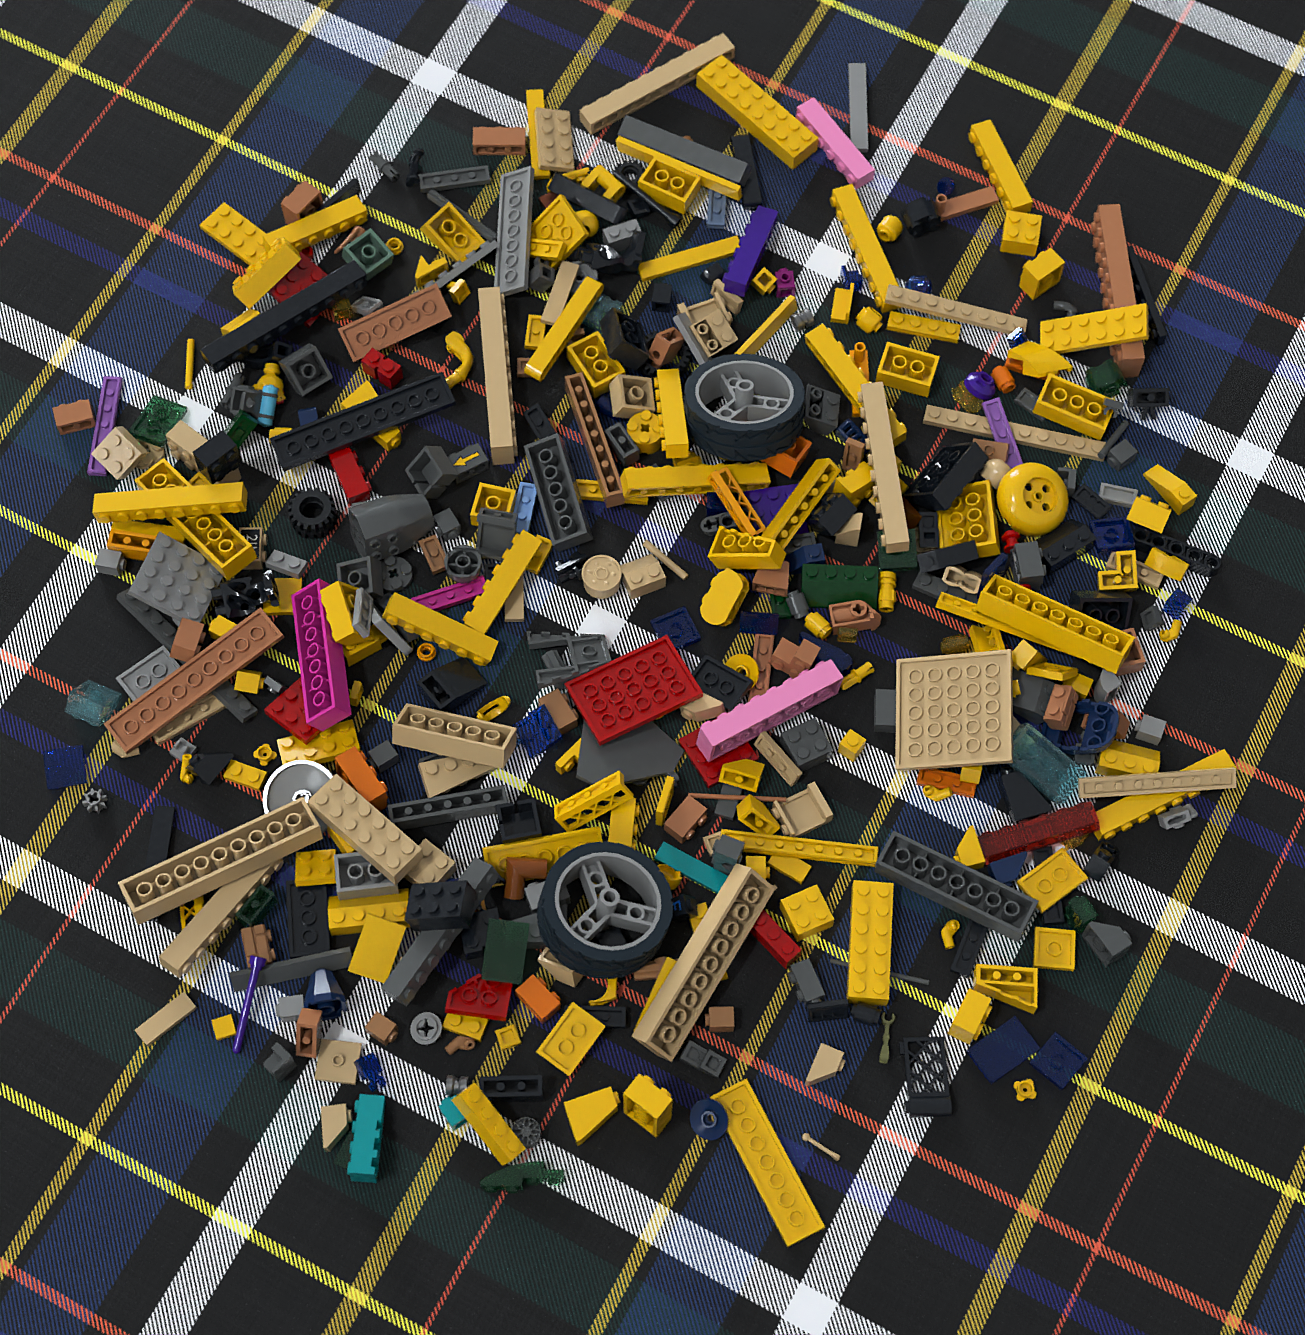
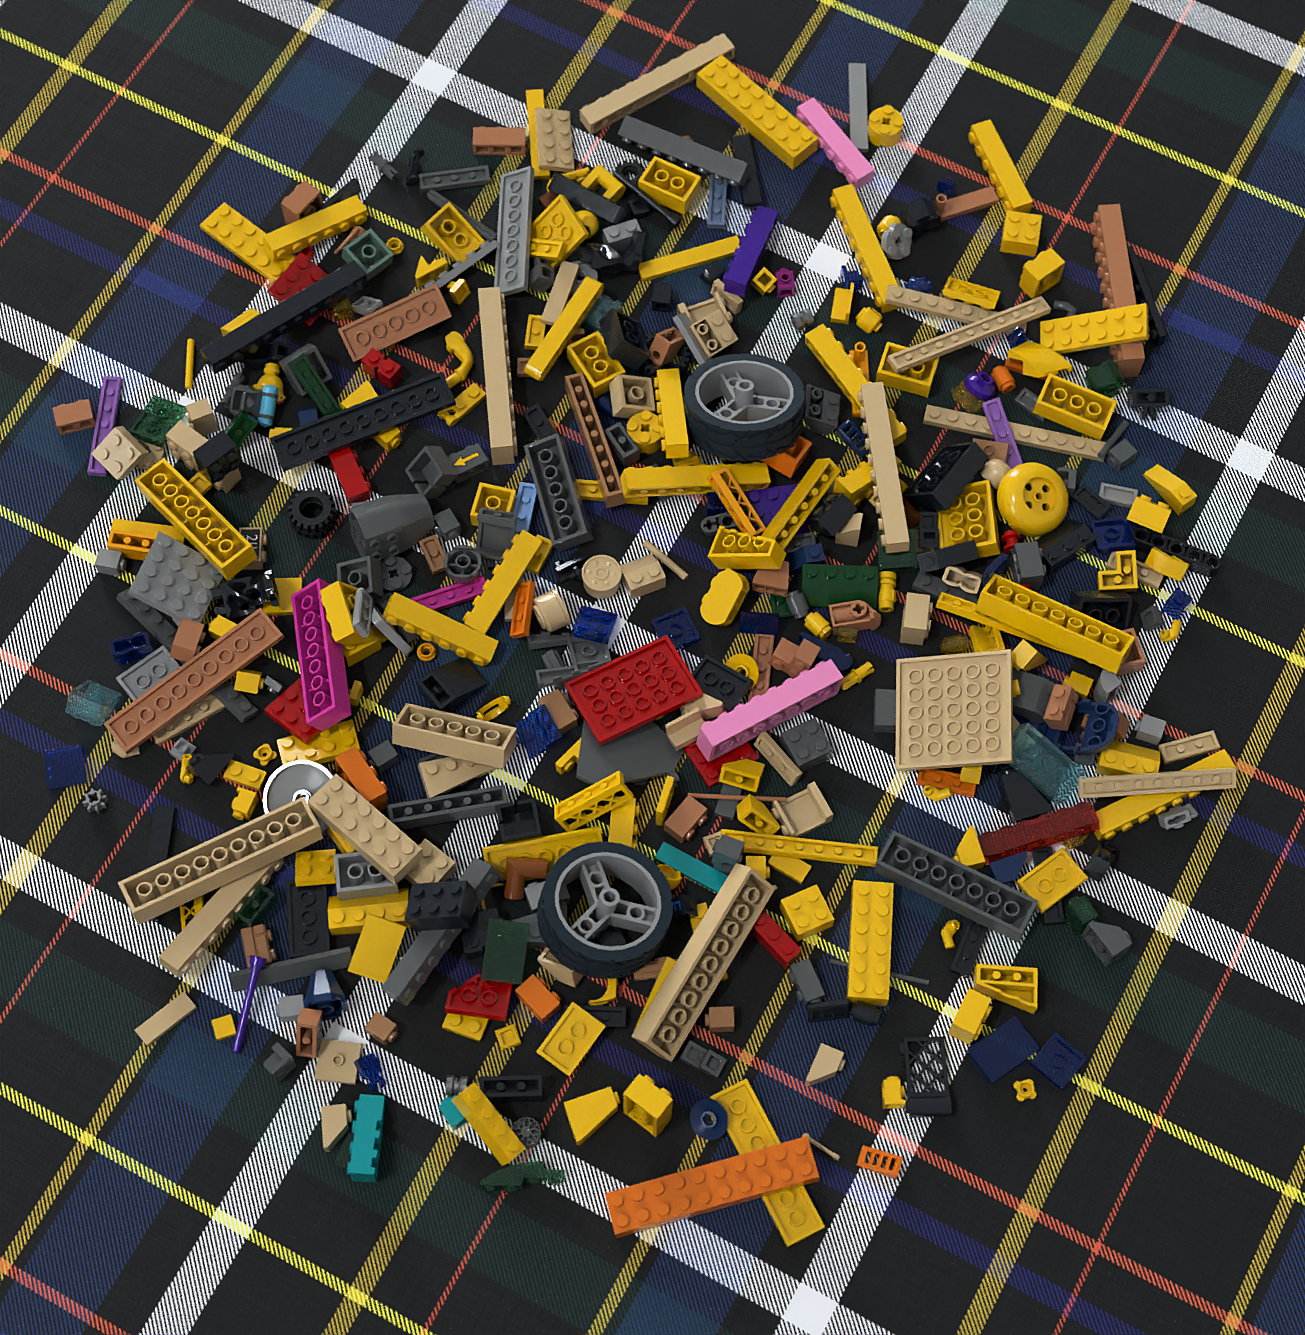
yellow brick [92,482,248,523] -> none
yellow brick [232,237,301,309] -> none
light grey plate [265,550,308,579] -> none
light grey gear [410,1012,443,1045] -> none
medium nougat arm [444,1036,475,1056] -> none
yellow tile [616,136,742,201] -> none
yellow tile [734,295,798,355] -> none
yellow brick [838,729,866,763] -> none
medium nougat plate [842,437,865,471] -> none
olive piece [879,1012,895,1064] -> none
yellow plate [887,311,961,343] -> none
yellow plate [1026,662,1078,681] -> none
yellow plate [1033,927,1076,971] -> none
dark grey tile [1103,398,1124,418] -> none
none -> clear blue brick [110,632,154,665]
none -> tan brick [185,397,219,436]
none -> yellow brick [232,787,259,820]
none -> dark green tile [288,353,342,417]
none -> yellow plate [437,383,487,427]
none -> orange plate [510,580,536,639]
none -> tan wheel [532,588,571,632]
none -> clear blue plate [571,605,618,645]
none -> orange brick [604,1136,819,1238]
none -> tan panel [665,708,705,751]
none -> orange slope [856,1145,903,1180]
none -> yellow brick [868,105,904,148]
none -> light grey plate [881,223,912,260]
none -> yellow brick [882,1076,906,1109]
none -> tan plate [887,296,1051,374]
none -> tan brick [900,592,933,645]
none -> yellow plate [942,277,1001,310]
none -> tan tile [1158,730,1221,764]

